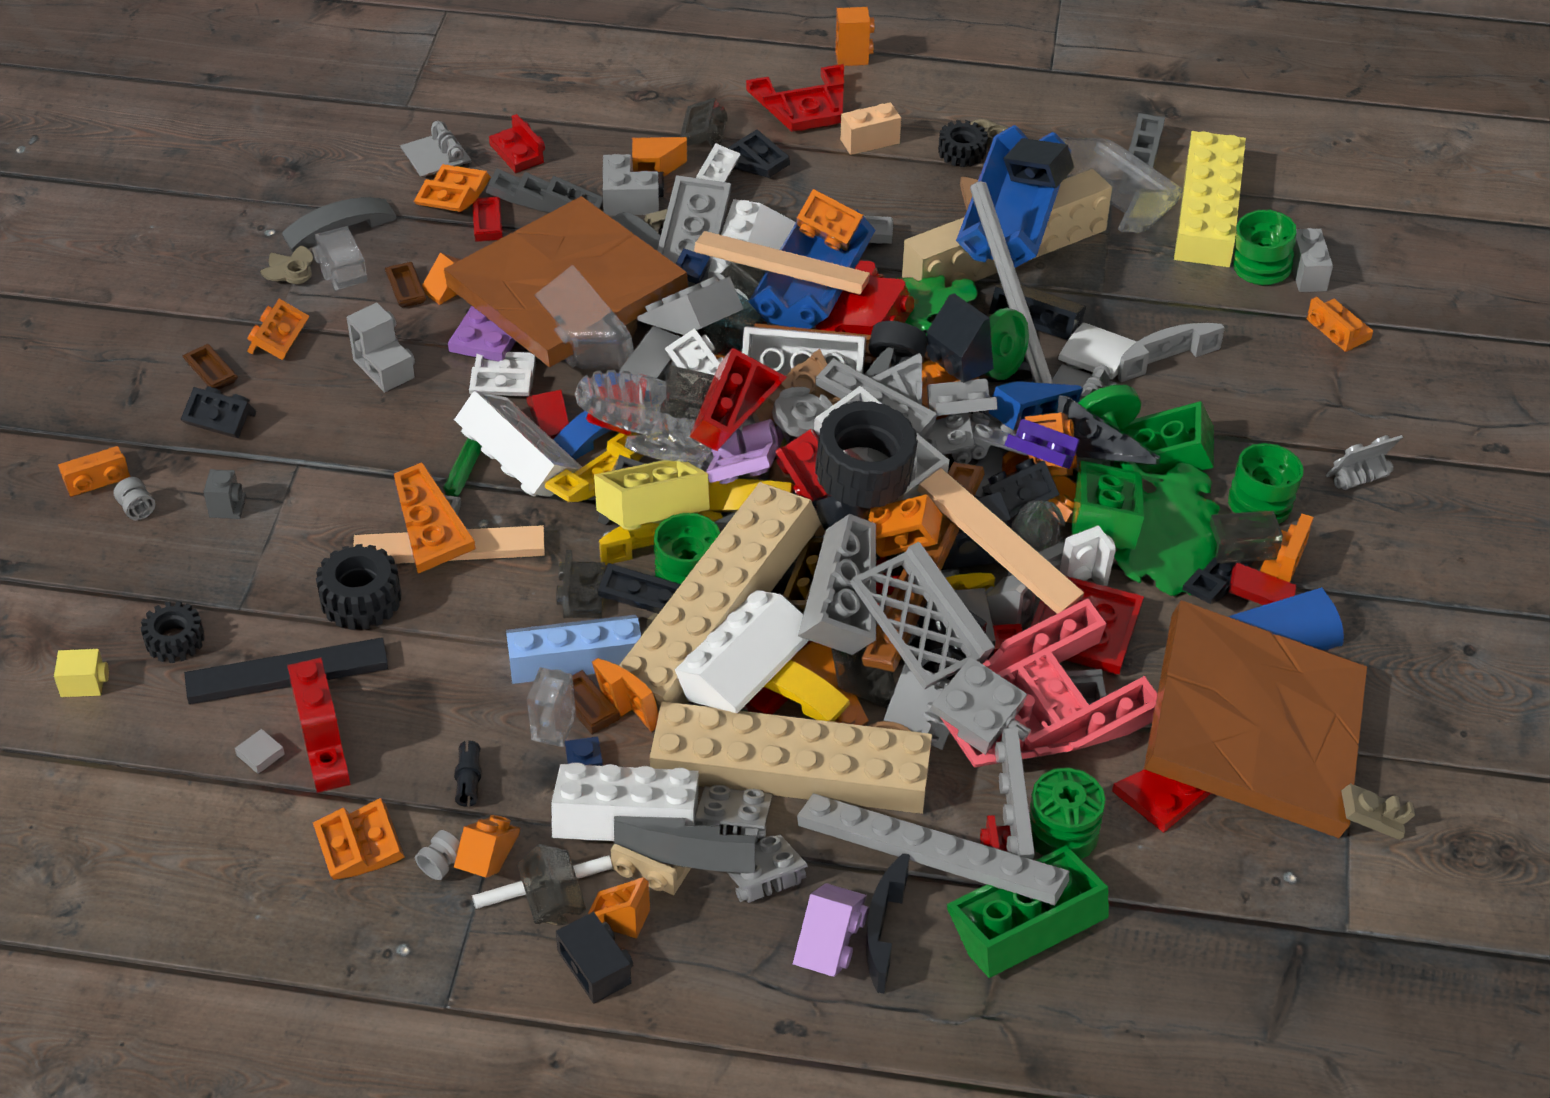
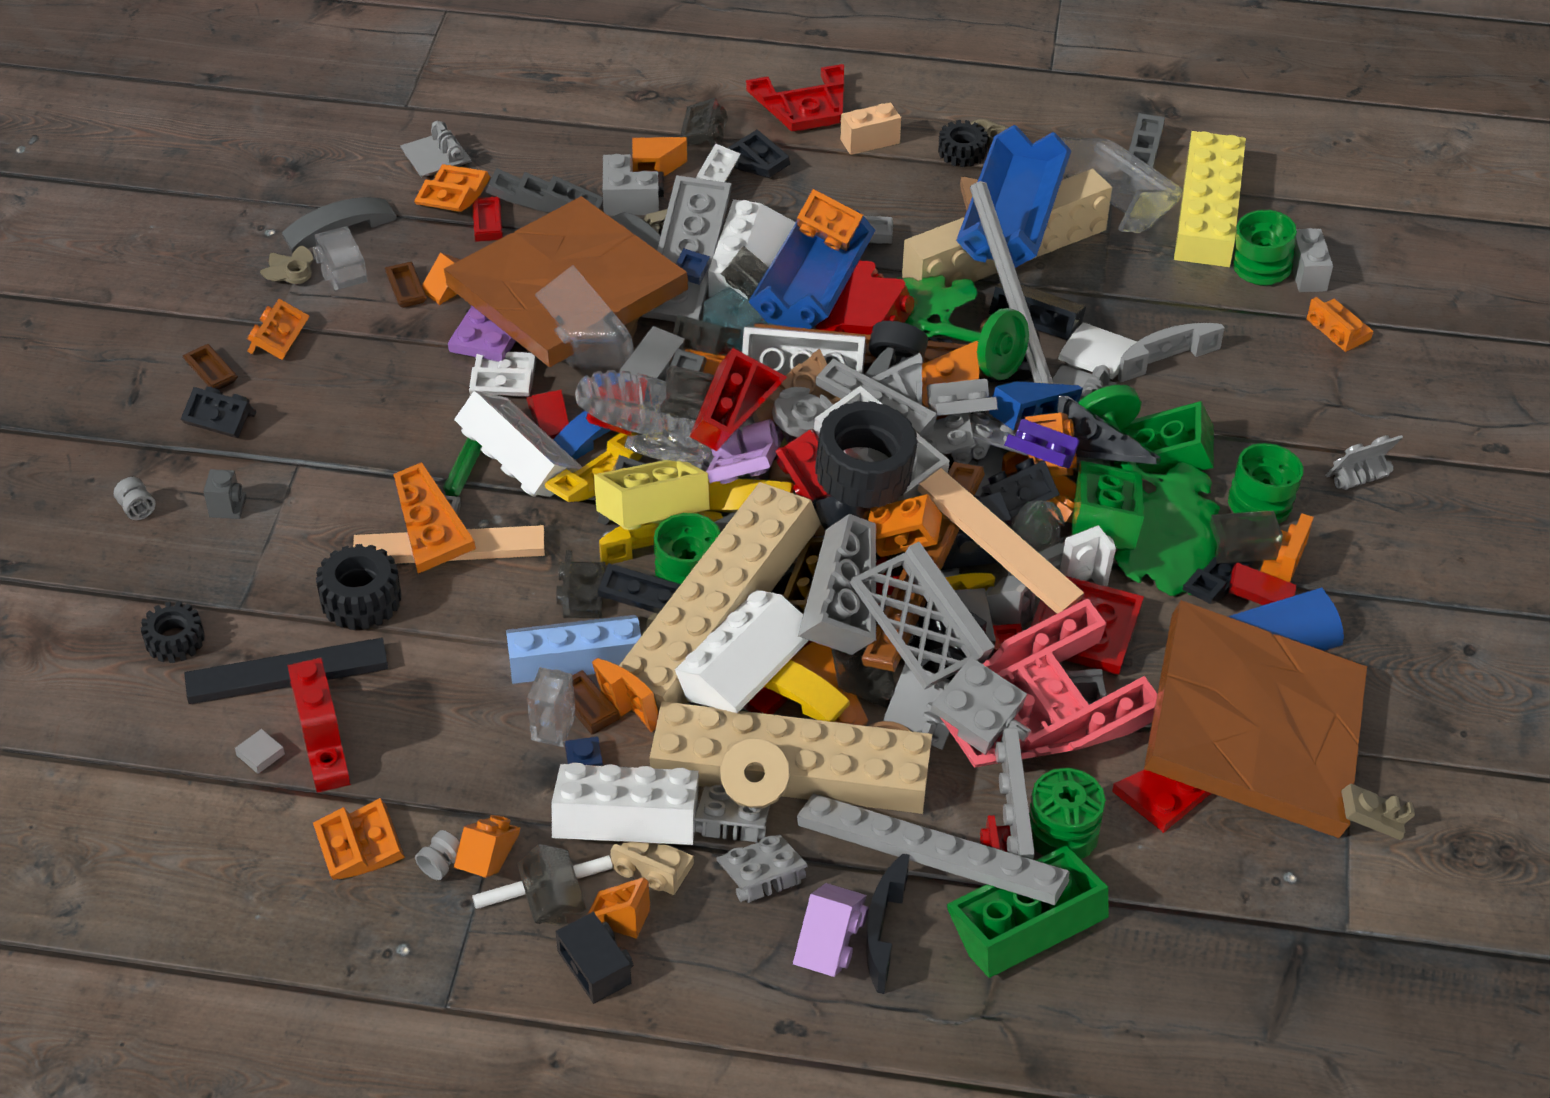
light yellow brick [54,649,109,697] -> none
orange bracket [58,446,130,497] -> none
light grey brick [347,302,415,393] -> none
black pin [454,740,482,807] -> none
red bracket [489,114,545,174] -> none
dark grey slope [614,816,755,873] -> none
light grey slope [637,276,743,335] -> none
white bracket [665,328,723,397] -> none
light nougat tile [694,231,870,294] -> none
orange brick [835,7,875,66] -> none
black slope [926,293,994,383] -> none
black brick [1003,138,1075,188] -> none
none -> tan tile [720,738,790,808]

